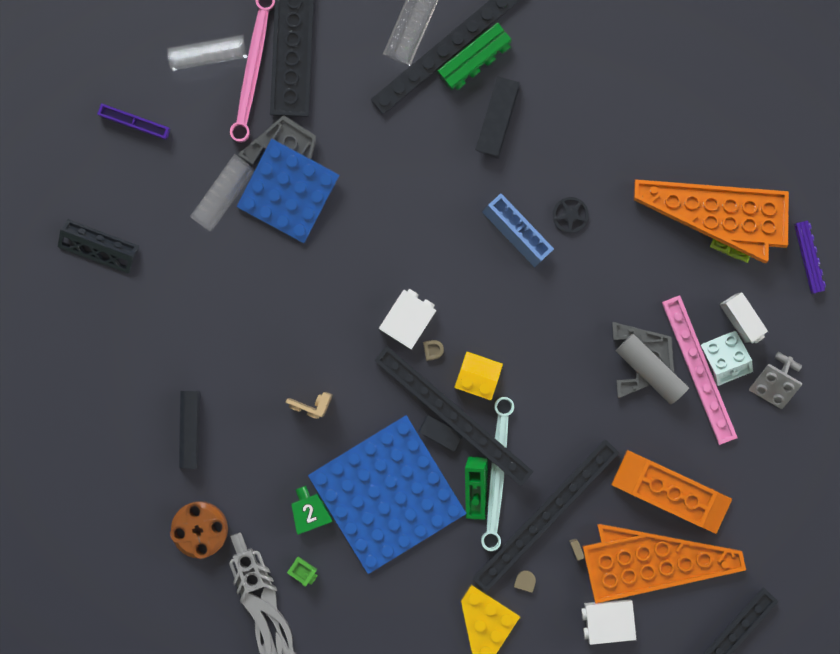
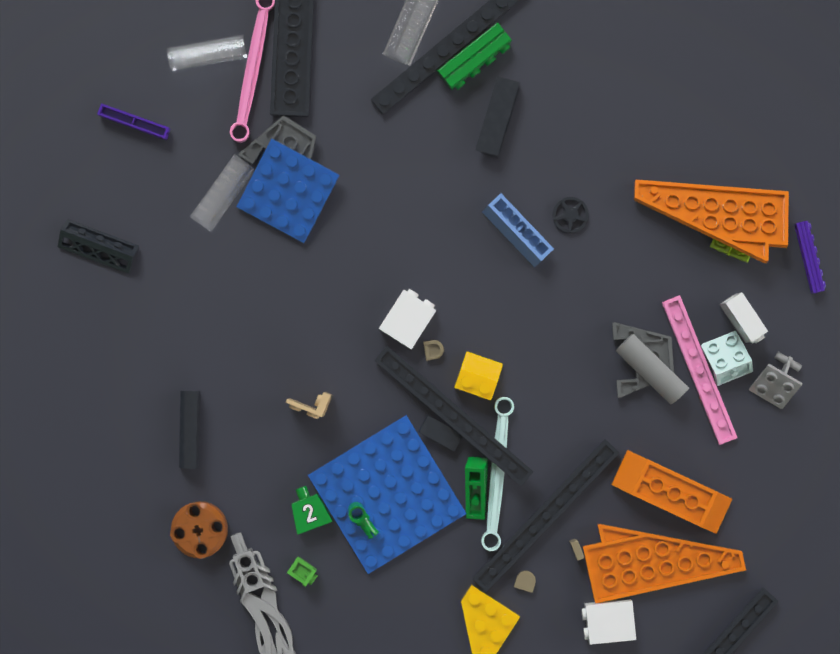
none -> green pin [348,502,379,539]

